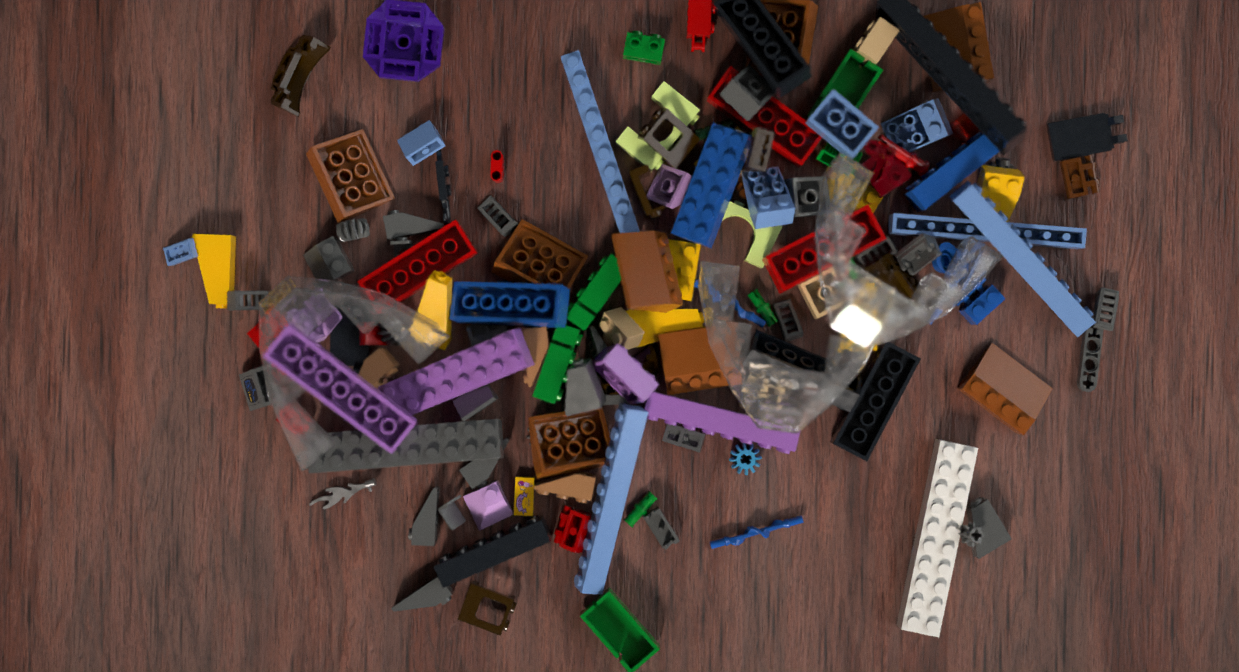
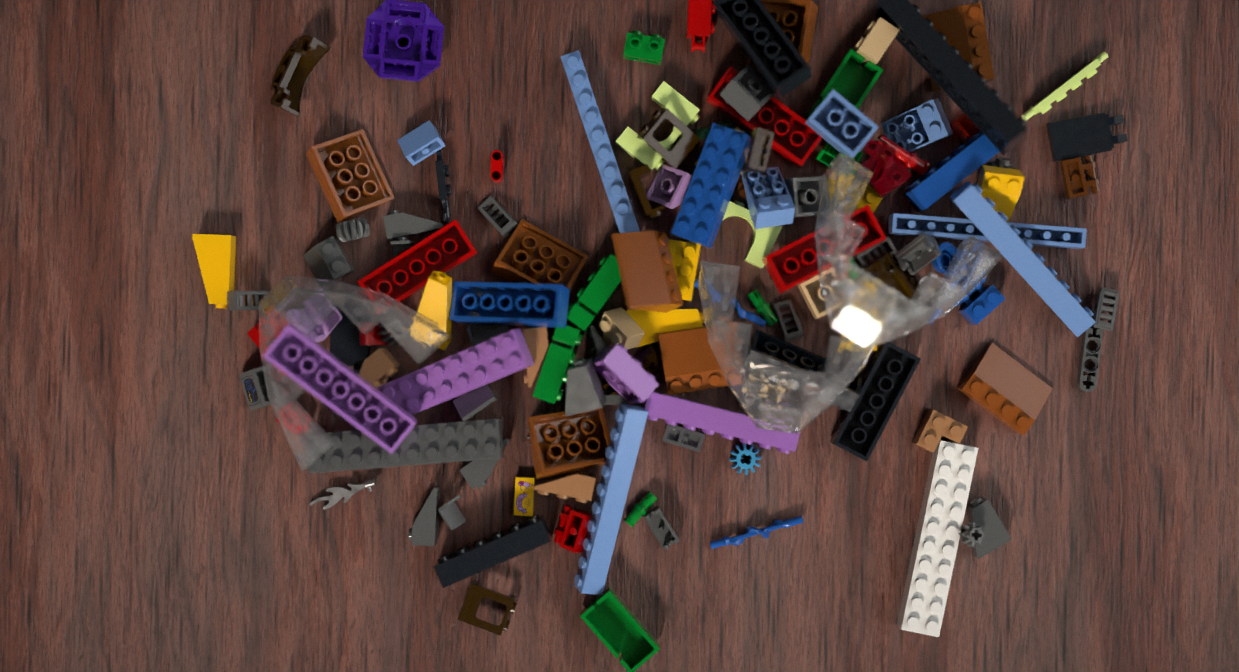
medium blue plate [163,238,198,266] -> none
dark grey slope [391,576,454,612] -> none
lavender slope [463,480,514,531] -> none
none -> medium nougat brick [912,408,968,453]
none -> yellowish green plate [1021,51,1108,121]

